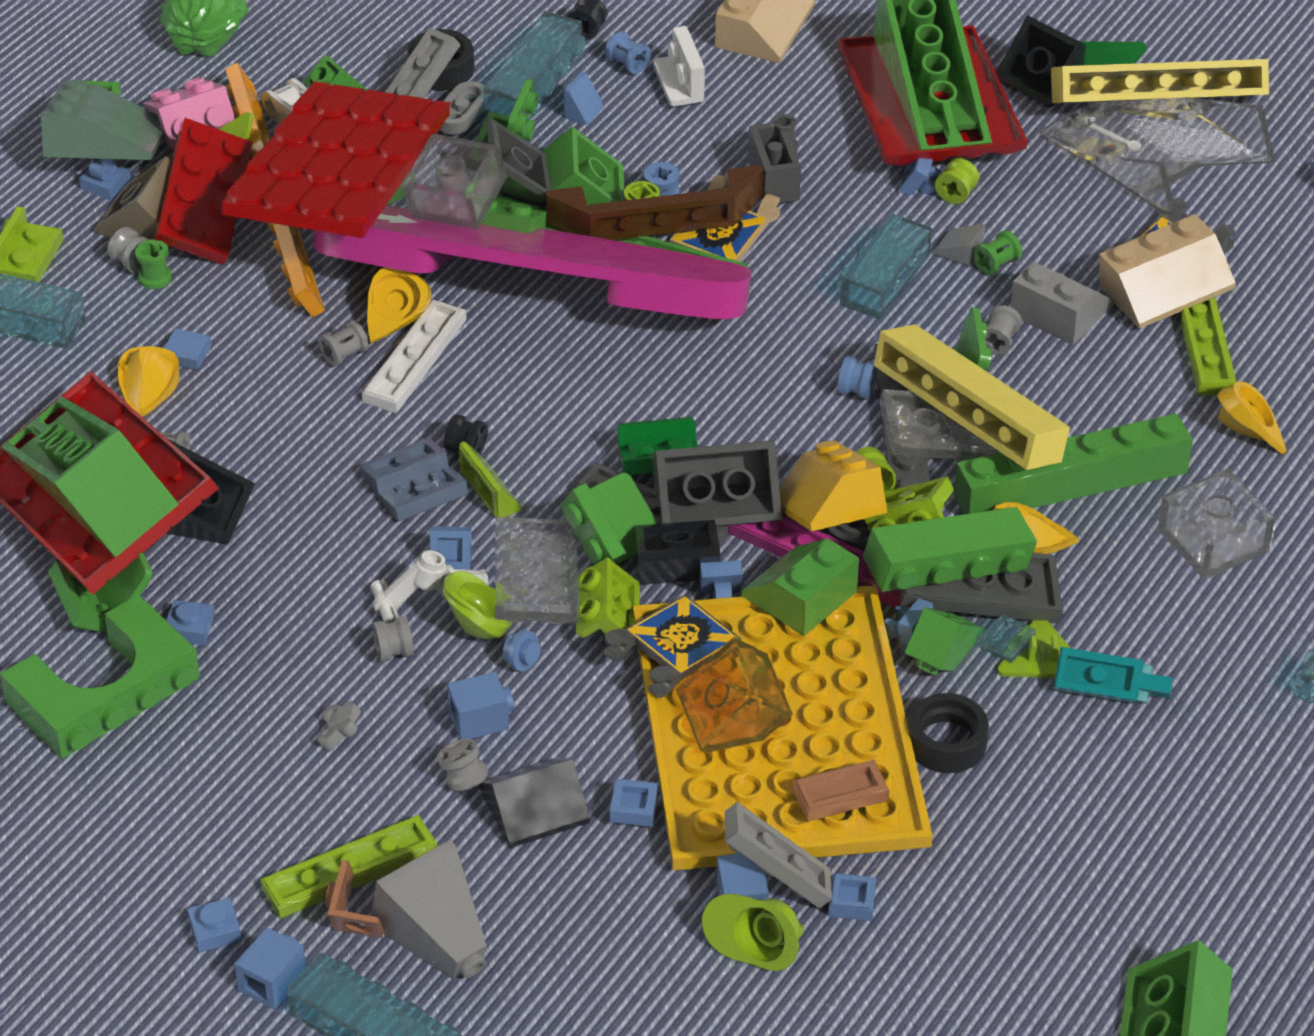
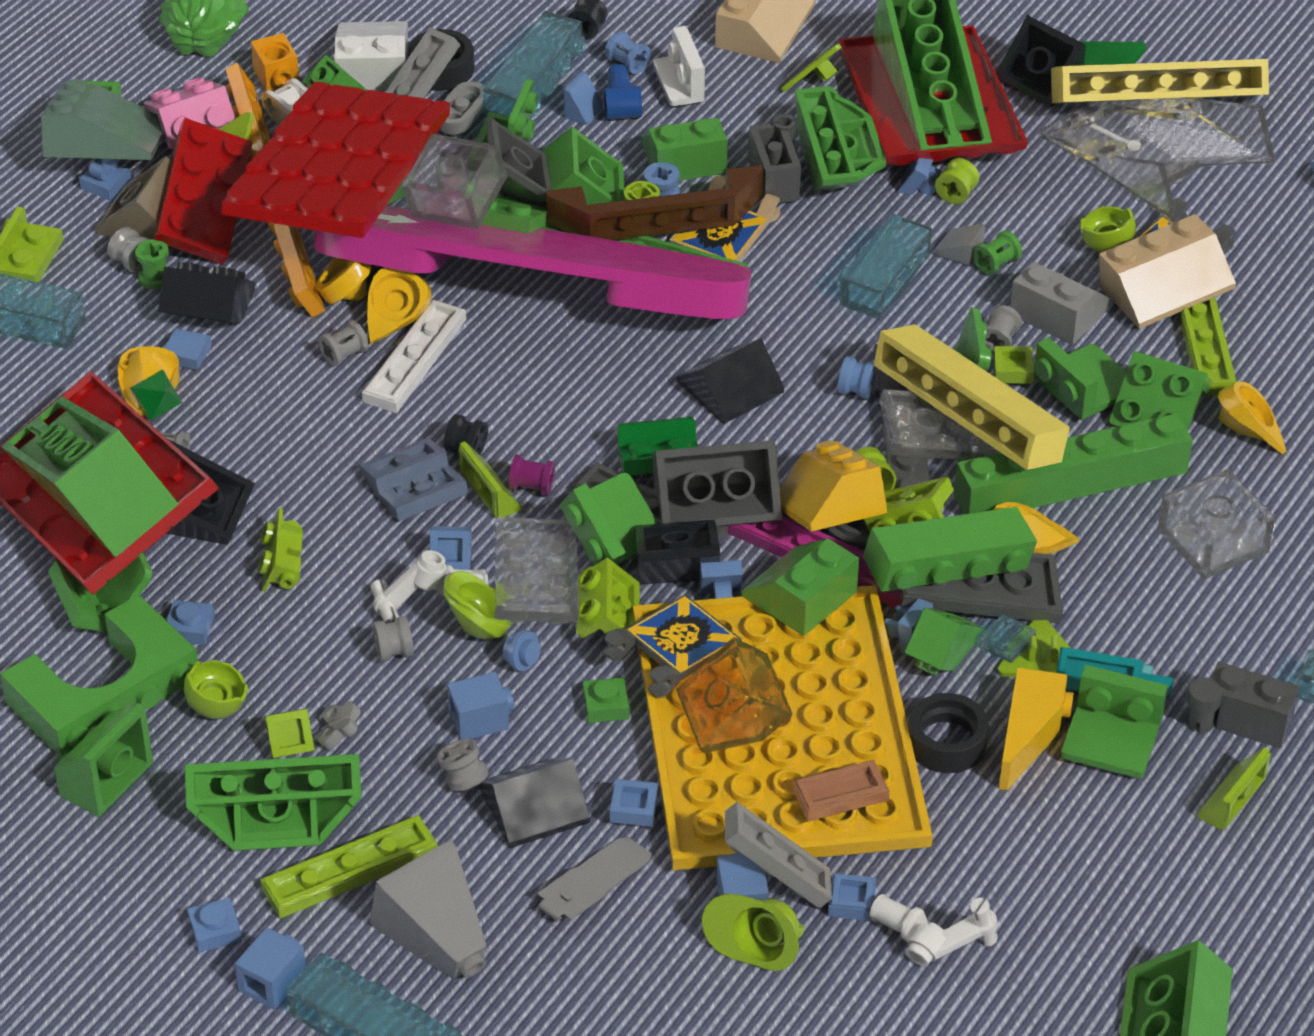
nougat bracket [325,860,384,938] -> none
none -> bright green slope [54,703,153,817]
none -> green slope [130,370,182,422]
none -> black slope [158,261,256,324]
none -> lime hair [184,660,248,719]
none -> bright green wedge [185,754,362,851]
none -> light orange brick [251,33,300,91]
none -> lime hinge [258,507,303,592]
none -> lime plate [265,708,315,758]
none -> yellow piece [315,257,372,304]
none -> white slope [334,21,408,91]
none -> magenta bush [508,454,556,496]
none -> light grey piece [537,837,652,922]
none -> bright green plate [583,677,629,723]
none -> blue pin [604,64,642,120]
none -> bright green slope [640,118,728,181]
none -> black slope [677,338,784,424]
none -> lime piece [780,43,842,93]
none -> bright green wedge [795,86,886,191]
none -> white pin [870,894,998,967]
none -> lime plate [993,346,1034,384]
none -> yellow slope [999,667,1074,790]
none -> bright green bracket [1034,337,1126,421]
none -> bright green bracket [1061,664,1168,779]
none -> lime hair [1080,206,1136,253]
none -> bright green bracket [1109,351,1213,431]
none -> dark grey hinge [1187,661,1300,748]
none -> lime slope [1197,747,1271,831]

